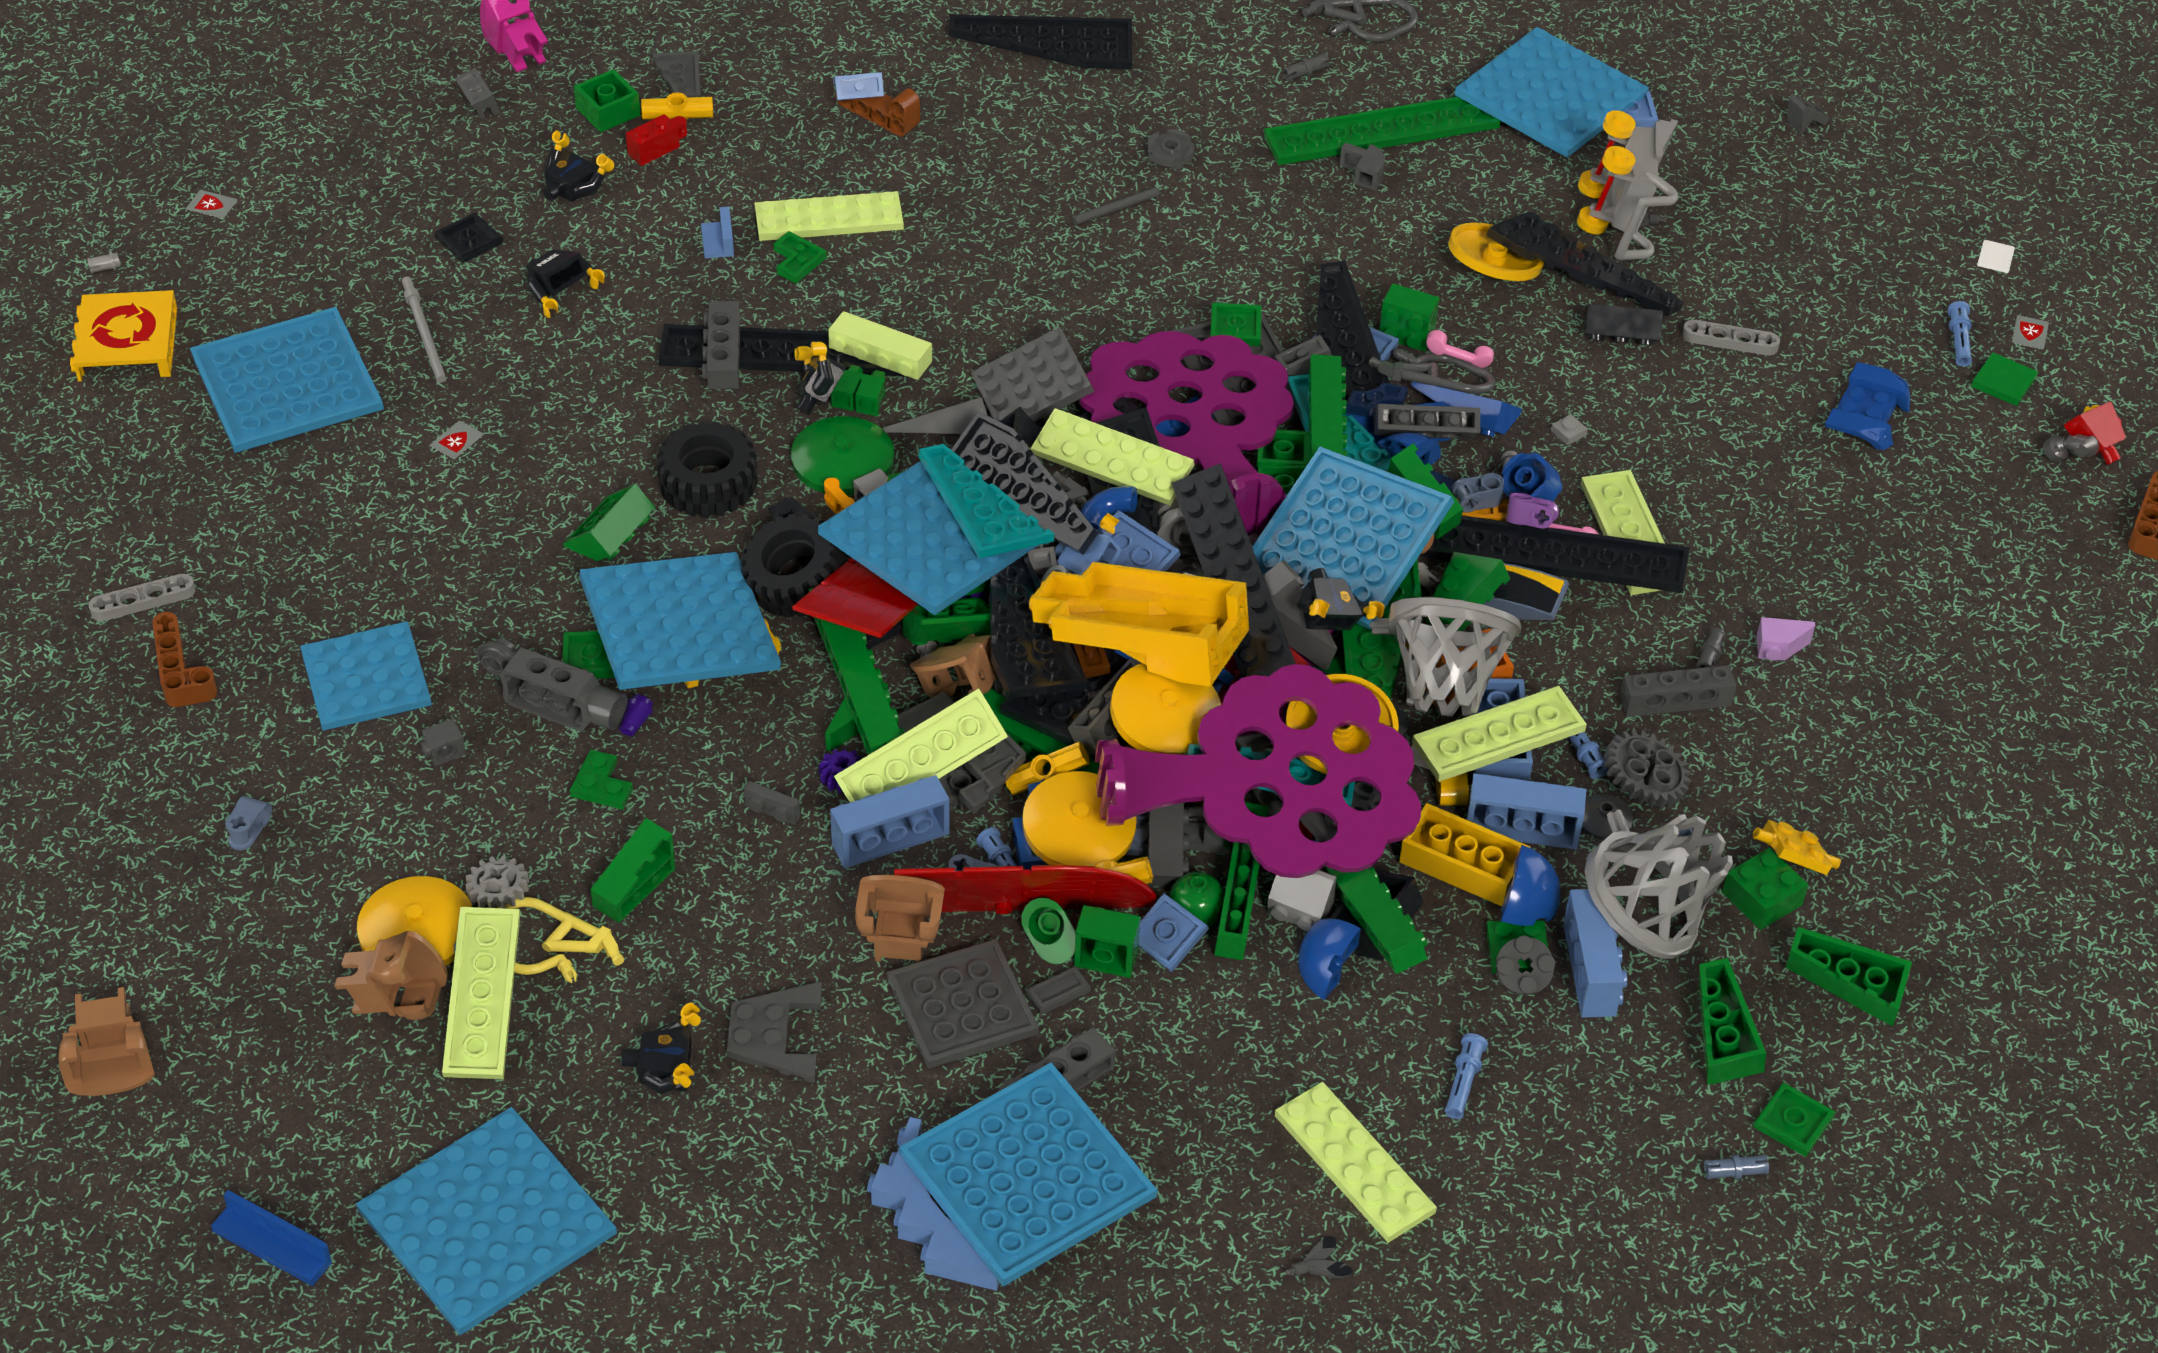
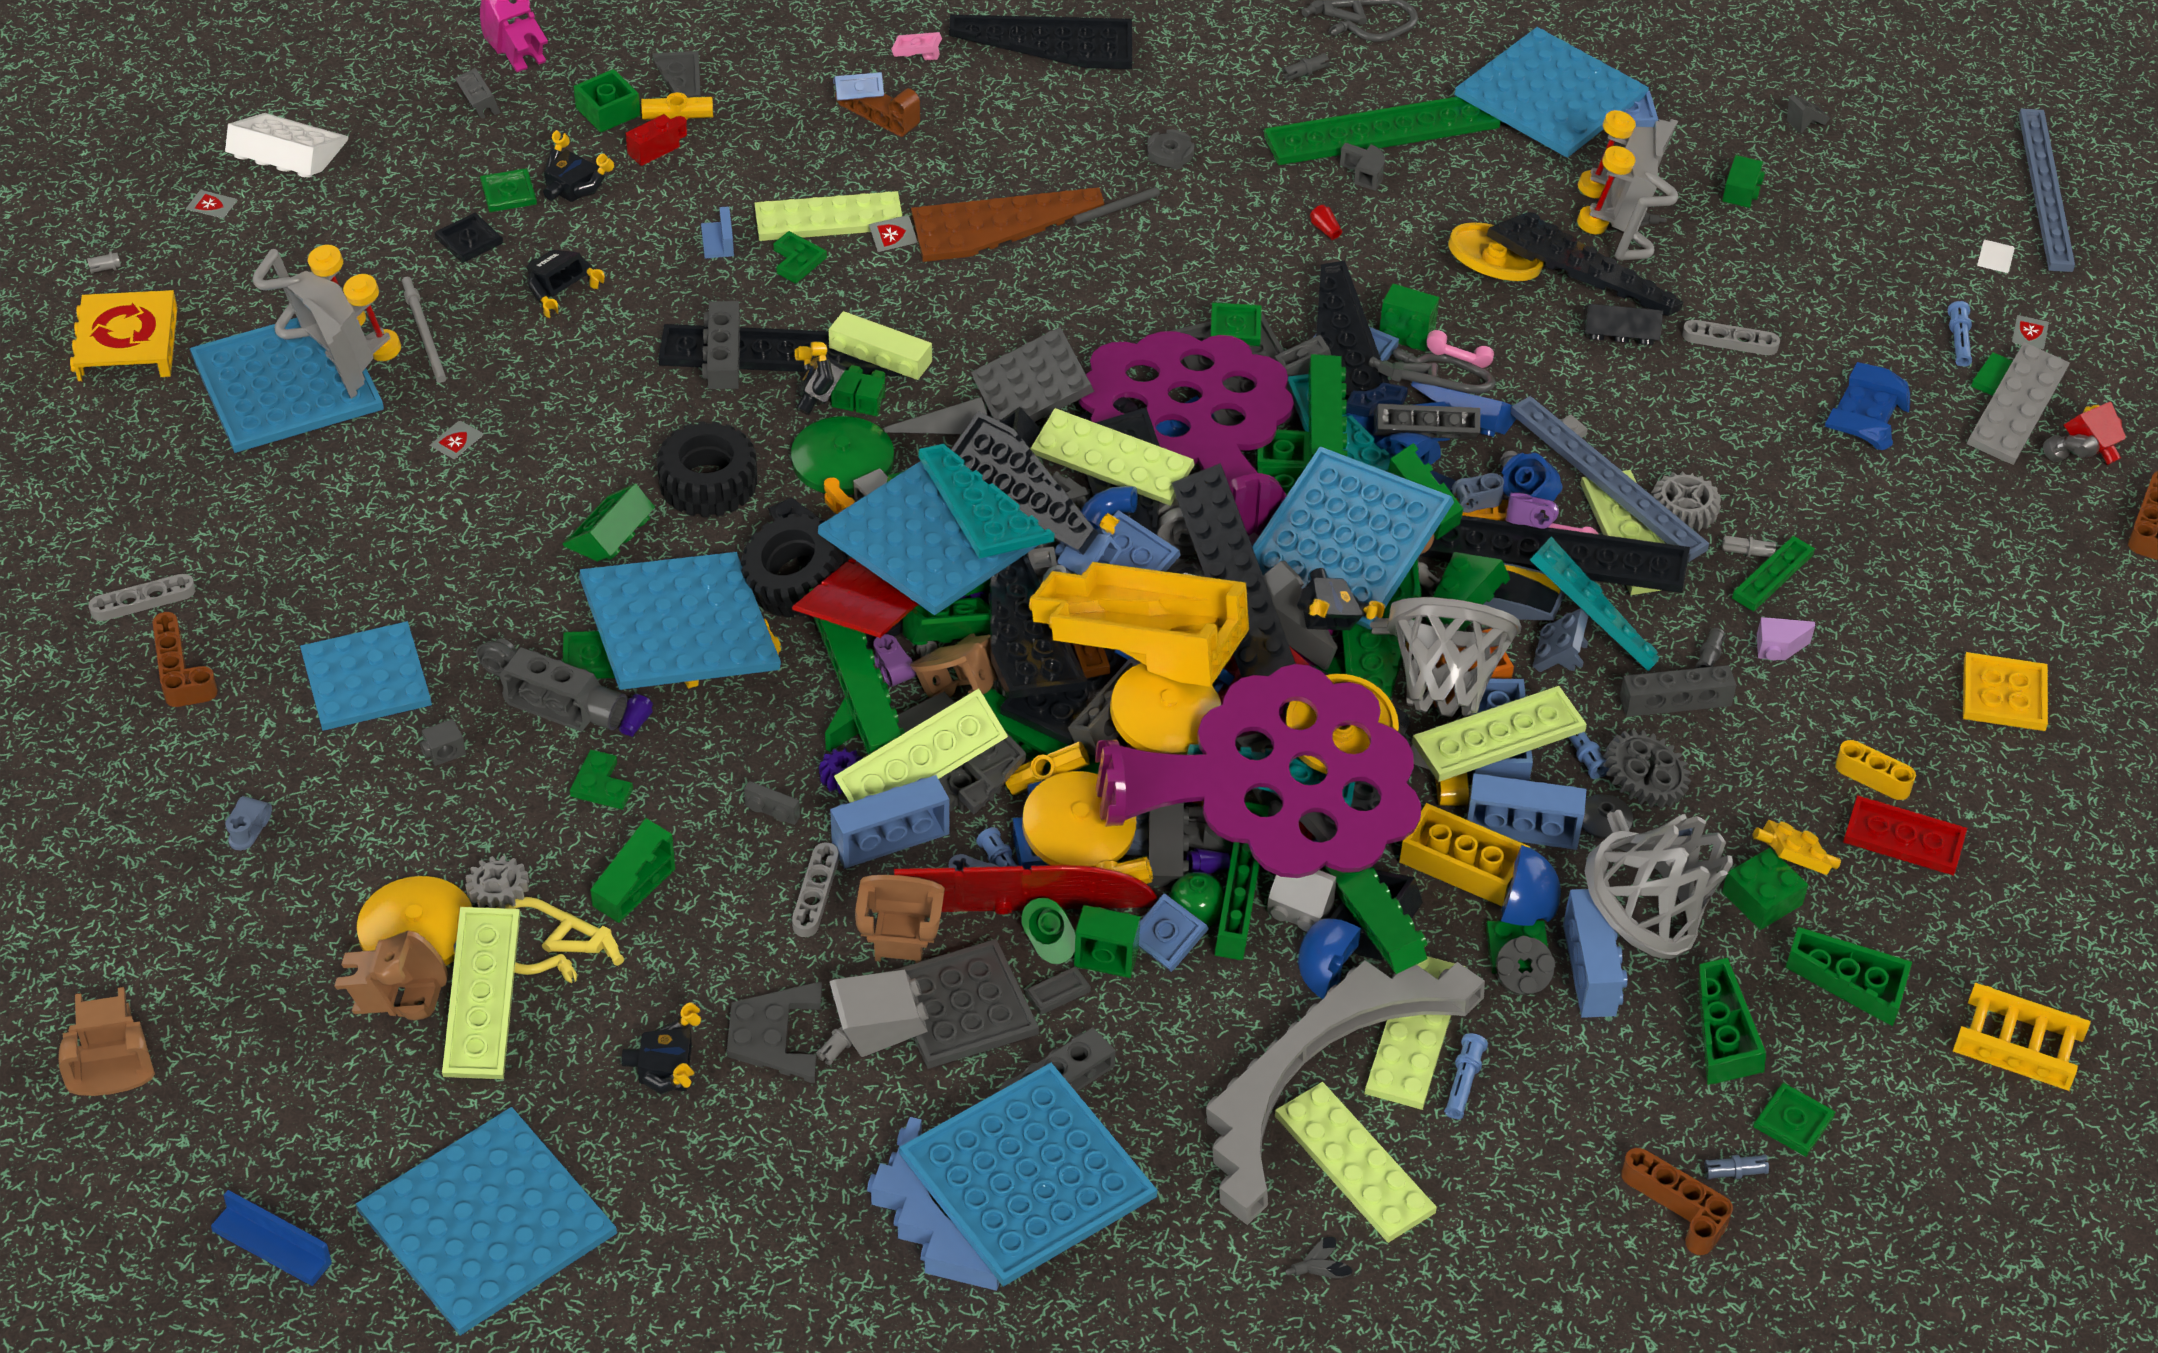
none -> white slope [225,113,348,177]
none -> light grey piece [253,245,401,399]
none -> green tile [480,168,537,212]
none -> light grey beam [792,842,839,937]
none -> light grey pin [816,1027,852,1065]
none -> light grey slope [829,970,929,1057]
none -> light grey sticker [869,215,918,252]
none -> medium lavender piece [874,634,916,687]
none -> bright pink hinge [891,32,942,60]
none -> dark orange wing [911,187,1104,262]
none -> dark purple cone [1186,848,1230,874]
none -> light grey arch [1206,960,1485,1225]
none -> red cone [1310,205,1343,240]
none -> yellowish green plate [1365,956,1465,1110]
none -> sand blue plate [1511,396,1709,562]
none -> teal wing [1530,536,1660,671]
none -> sand blue plate [1533,608,1589,672]
none -> dark orange beam [1621,1148,1733,1255]
none -> light grey gear [1651,471,1721,532]
none -> green brick [1722,155,1765,208]
none -> light grey axle [1722,536,1776,558]
none -> green plate [1732,536,1815,612]
none -> yellow beam [1835,740,1916,800]
none -> red plate [1843,795,1967,876]
none -> yellow fence [1953,983,2091,1091]
none -> yellow plate [1963,652,2048,731]
none -> light grey plate [1967,342,2070,465]
none -> sand blue plate [2019,109,2075,272]

